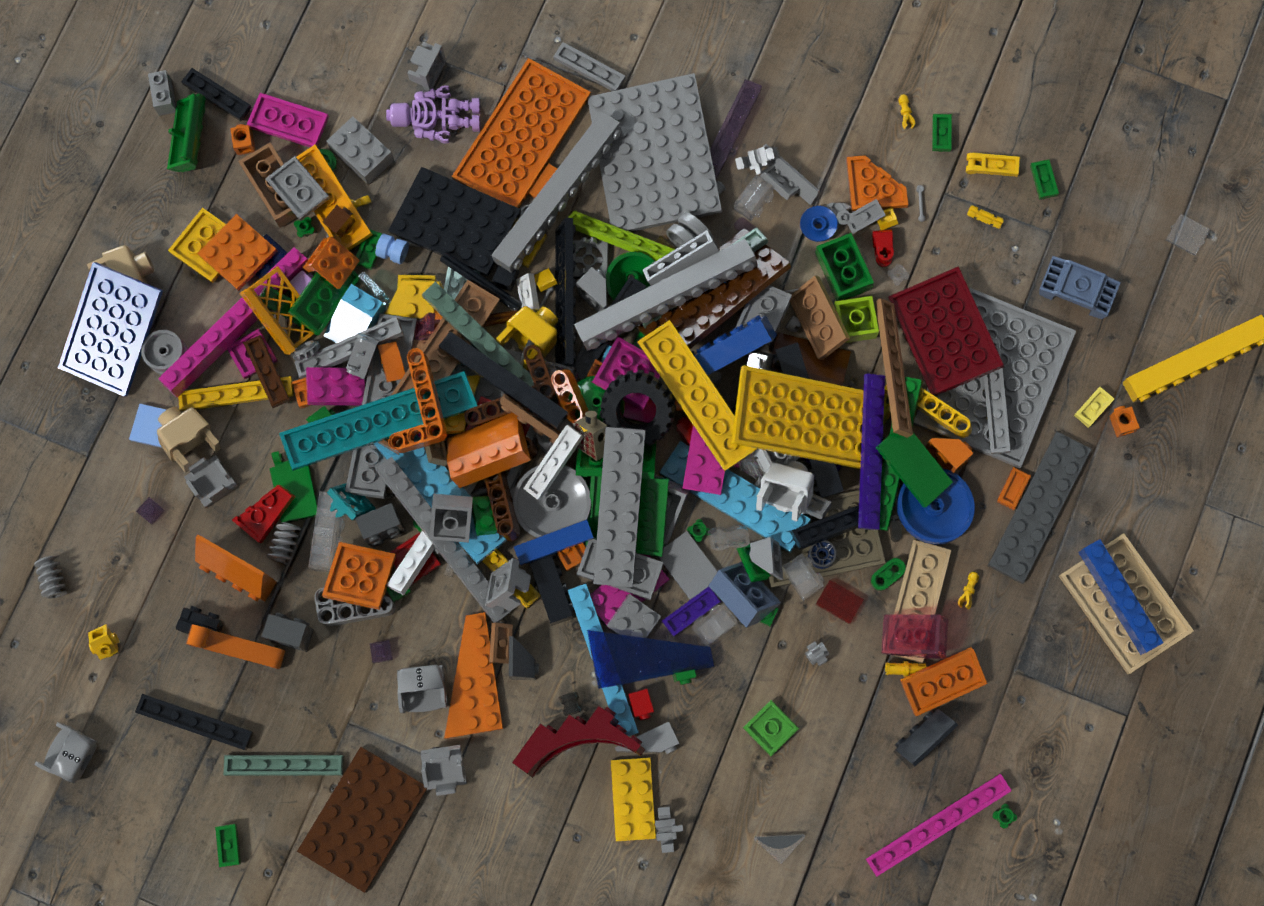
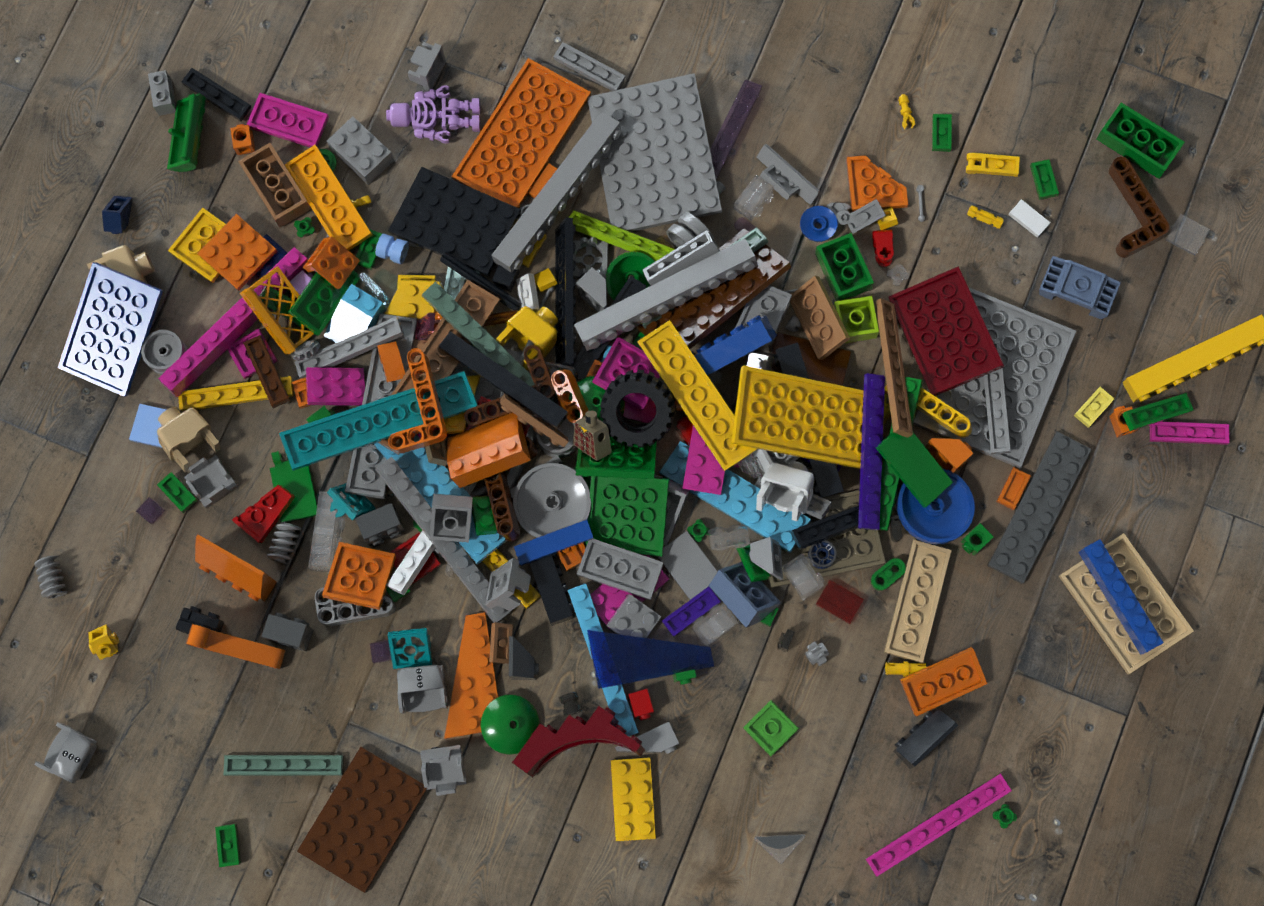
black plate [135,694,253,751] -> none
light grey tile [266,156,330,221] -> none
reddish brown brick [323,205,355,238] -> none
light grey hinge [346,333,378,379] -> none
white plate [523,425,584,500] -> none
light grey plate [593,427,645,587] -> none
light grey piece [655,807,683,853] -> none
light grey piece [735,147,780,175] -> none
clear pink slope [881,615,948,659] -> none
yellow piece [958,572,979,610] -> none
none -> dark blue slope [102,196,133,234]
none -> green plate [157,472,198,513]
none -> teal piece [388,628,433,669]
none -> green dish [480,695,540,755]
none -> clear smoke plate [778,629,795,652]
none -> green brick [961,523,994,556]
none -> white tile [1009,199,1051,238]
none -> green brick [1096,102,1185,179]
none -> reddish brown beam [1109,156,1169,258]
none -> green plate [1122,393,1194,431]
none -> dark pink plate [1149,422,1230,445]

